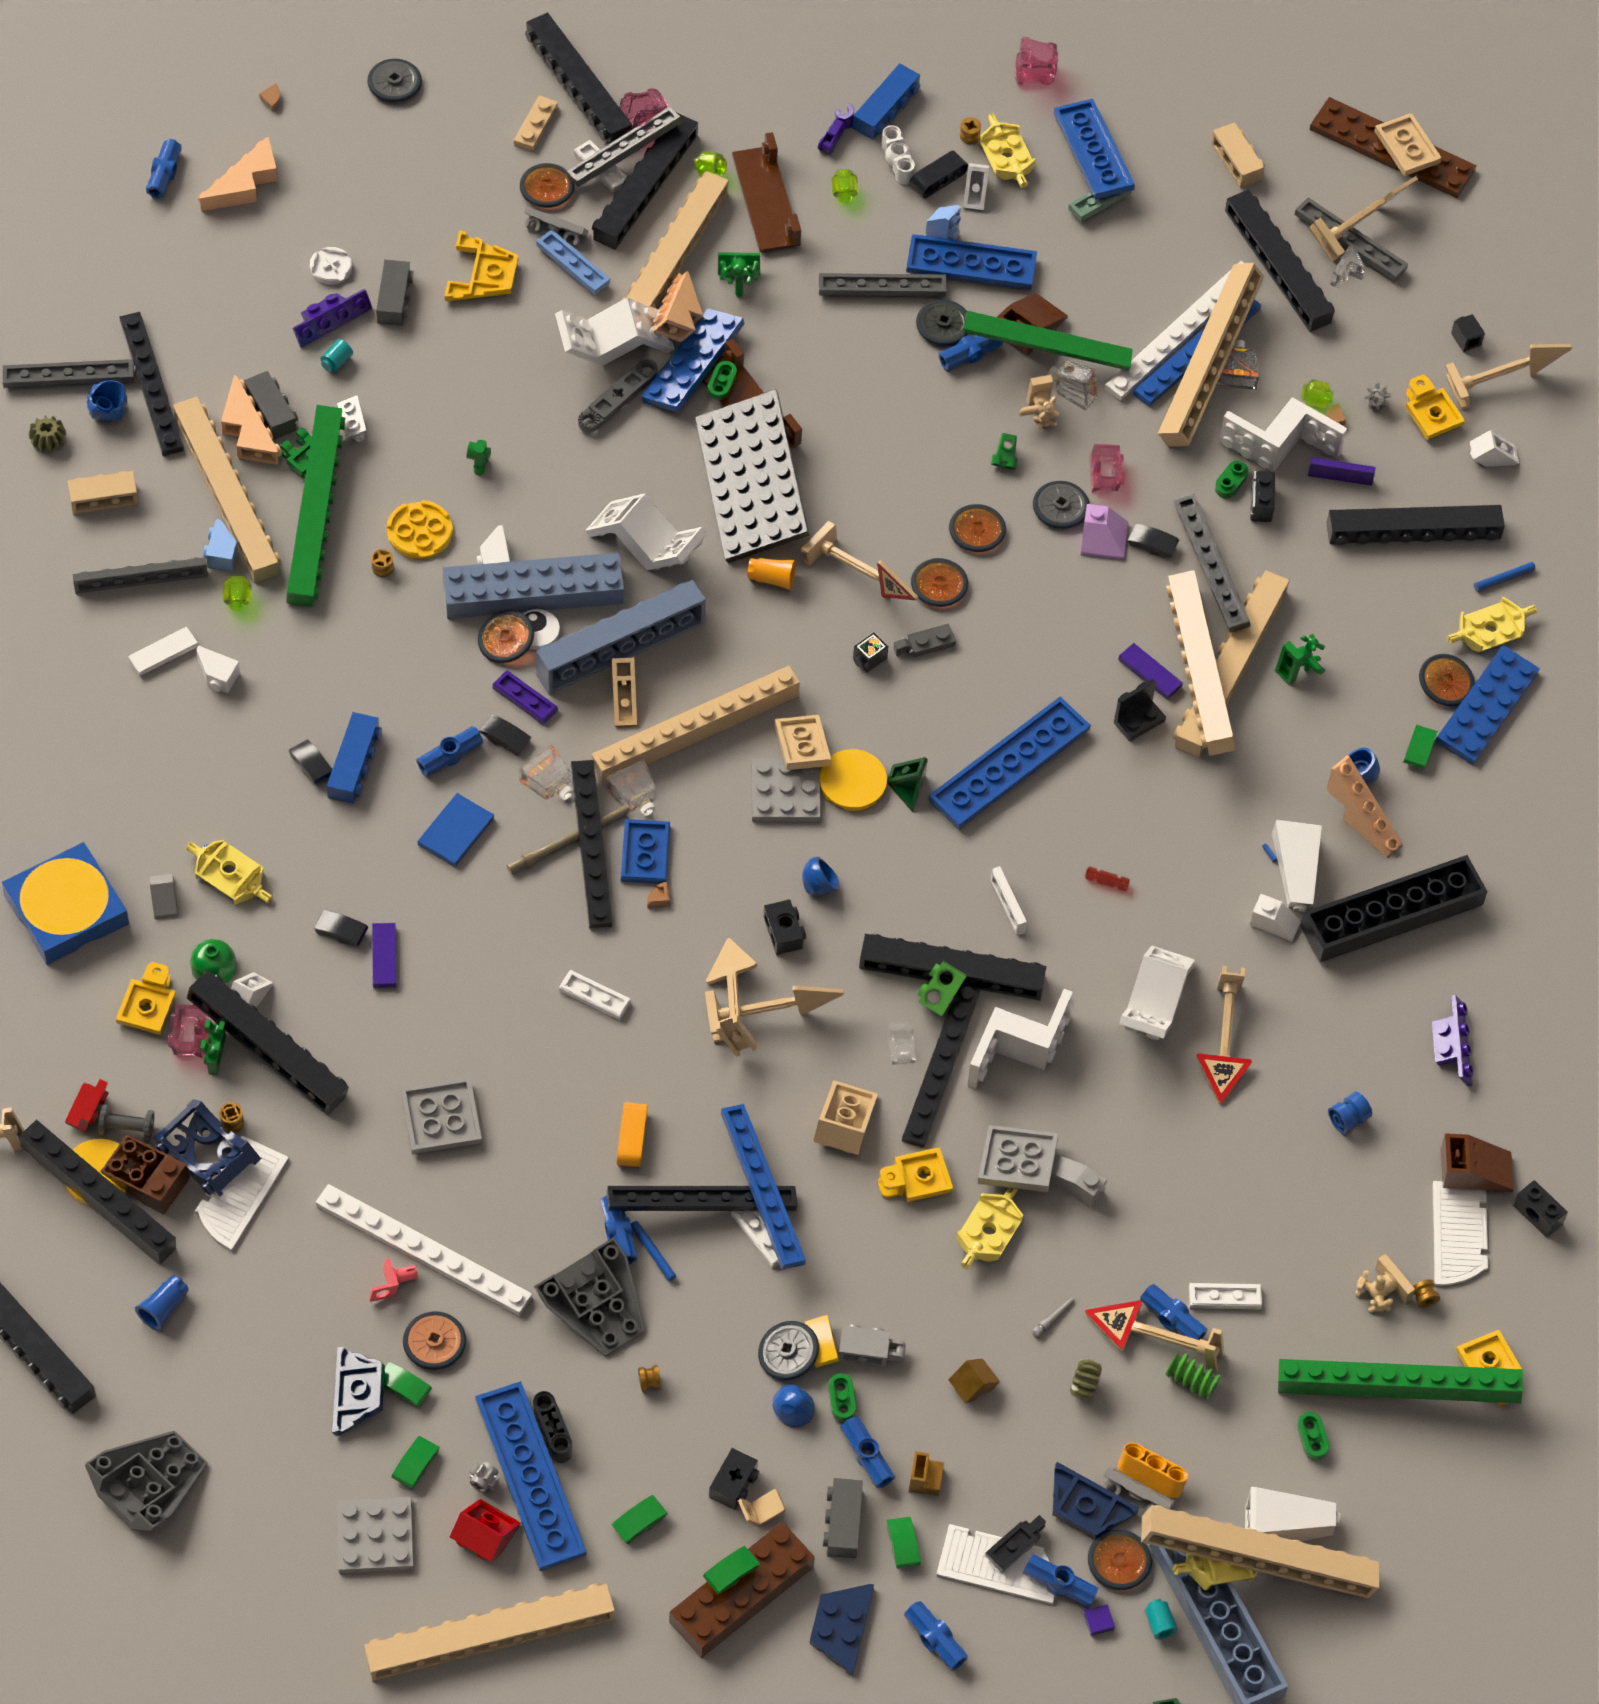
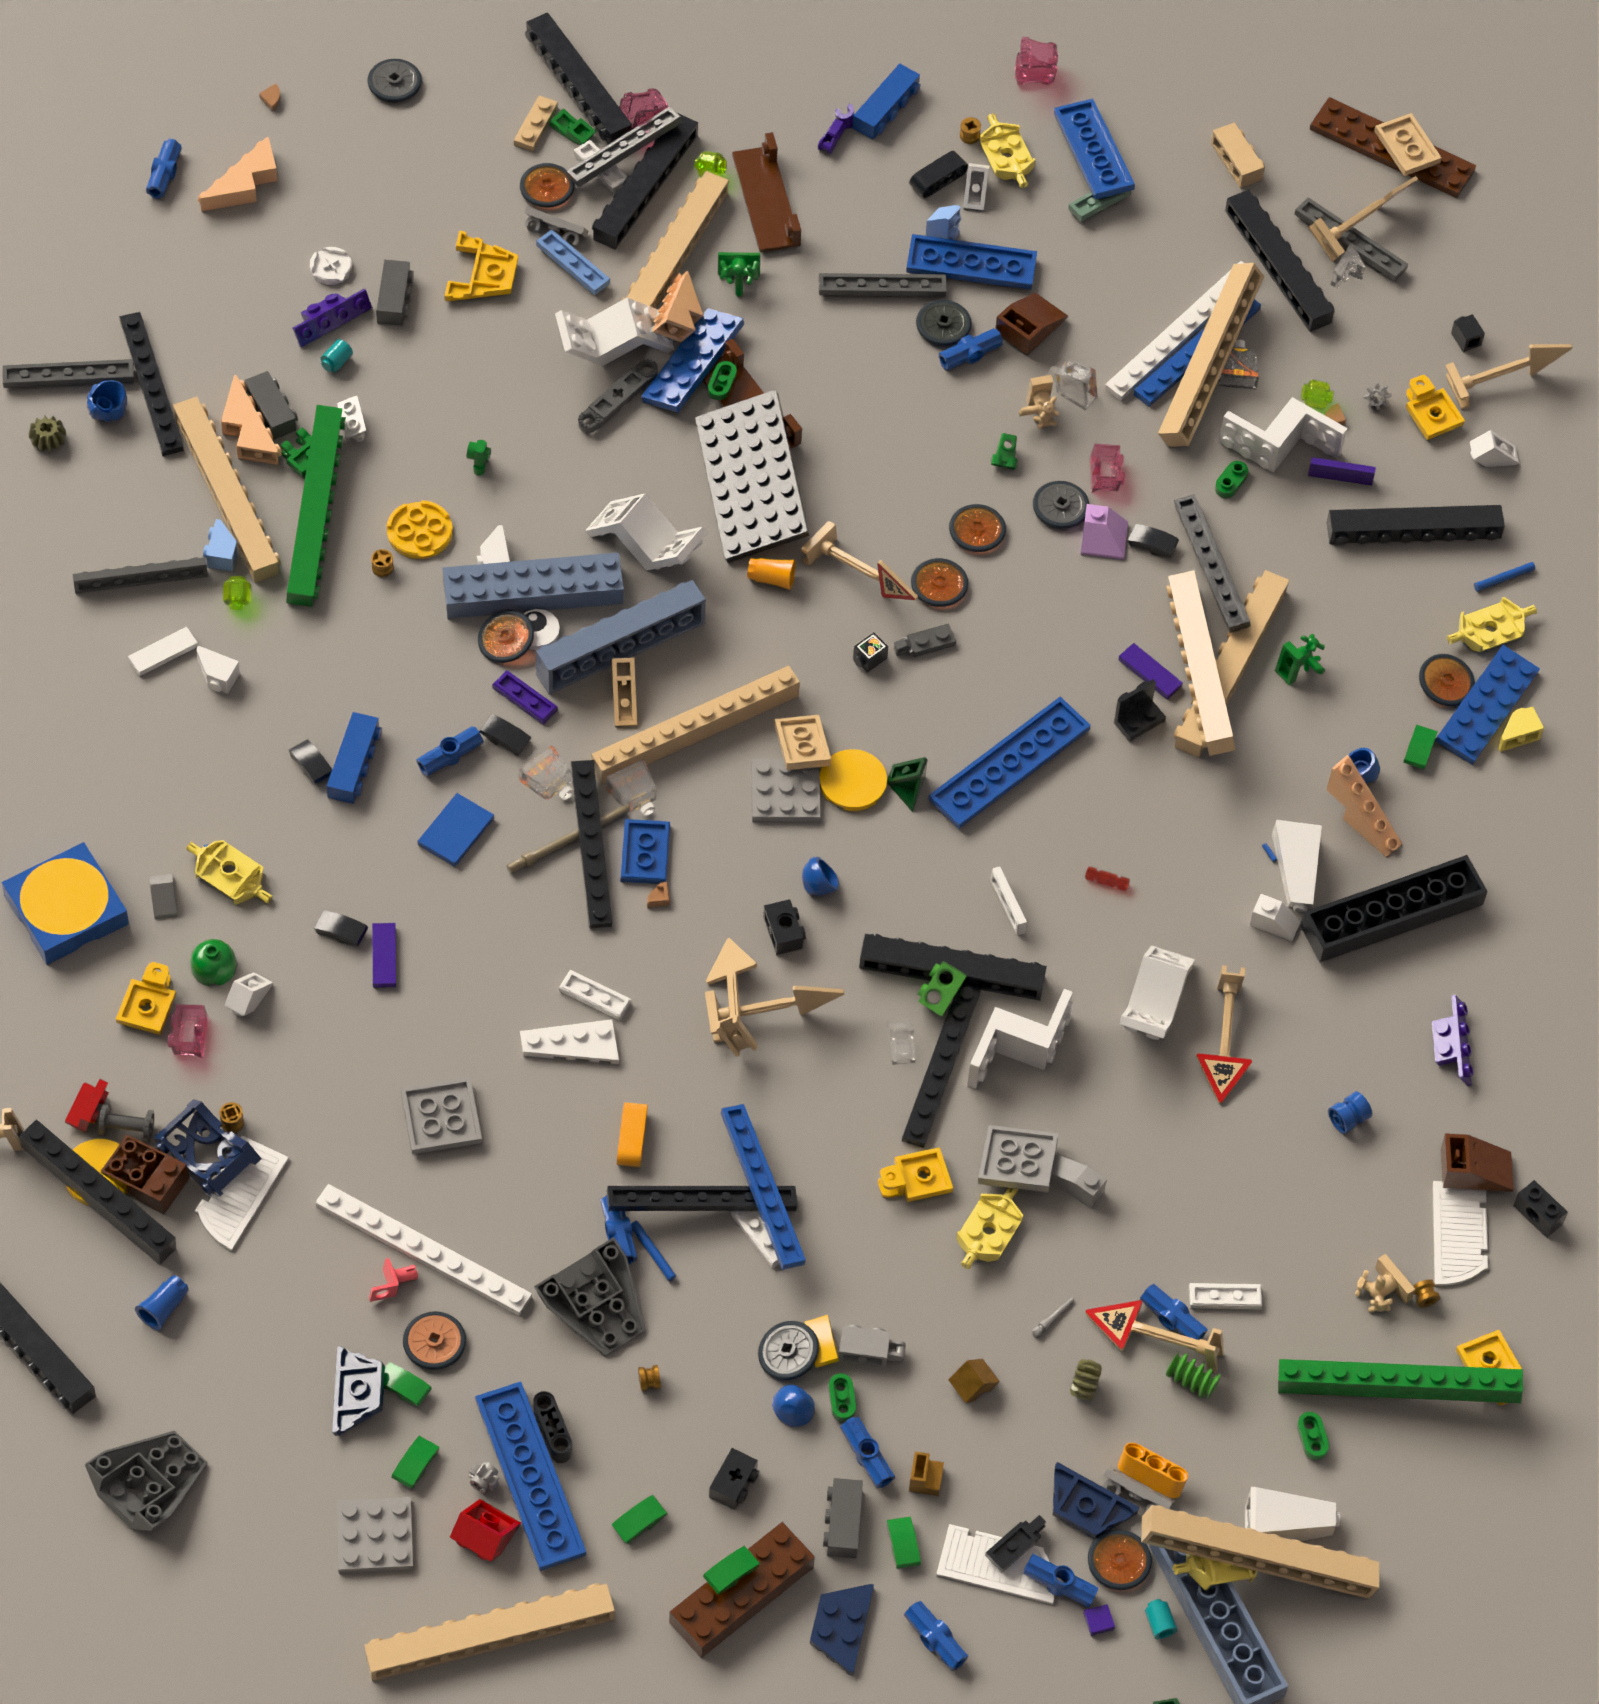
tan brick [67,471,138,514] -> none
black brick [187,970,349,1116] -> none
green plate [200,1019,226,1075] -> none
tan bracket [738,1489,786,1527] -> none
tan slope [813,1080,878,1155] -> none
clear neon green head [831,169,859,202] -> none
white piece [881,125,915,185] -> none
green tile [963,311,1133,371] -> none
black brick [1250,471,1275,522] -> none
none -> white wing [520,1019,619,1064]
none -> green slope [549,108,596,145]
none -> light yellow slope [1498,707,1544,752]

